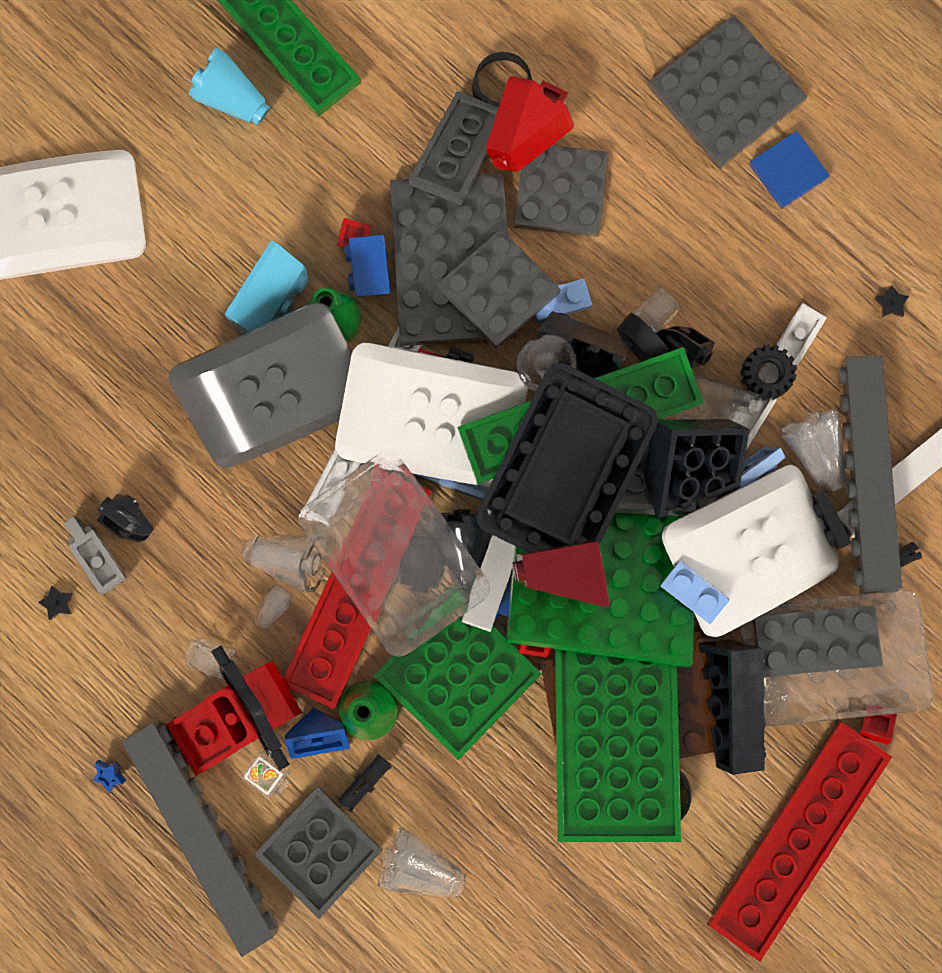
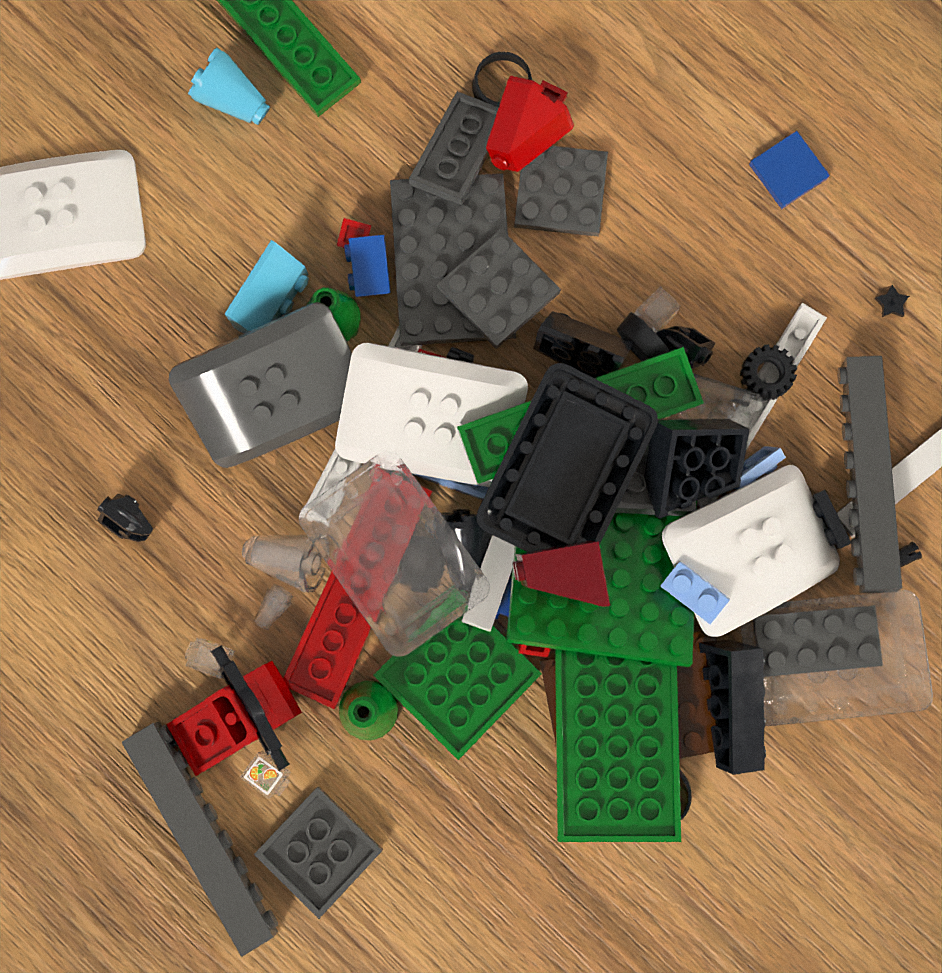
black piece [38,586,73,620] -> none
light grey hinge [64,517,128,595] -> none
blue piece [92,760,126,793] -> none
blue slope [285,708,350,759] -> none
black pin [337,754,392,812] -> none
clear cone [377,828,466,898] -> none
clear cone [517,335,577,392] -> none
light blue plate [535,279,592,323] -> none
dark grey plate [648,15,807,169] -> none
red plate [707,721,892,962] -> none
clear cone [780,408,846,493] -> none
red plate [859,705,897,745] -> none

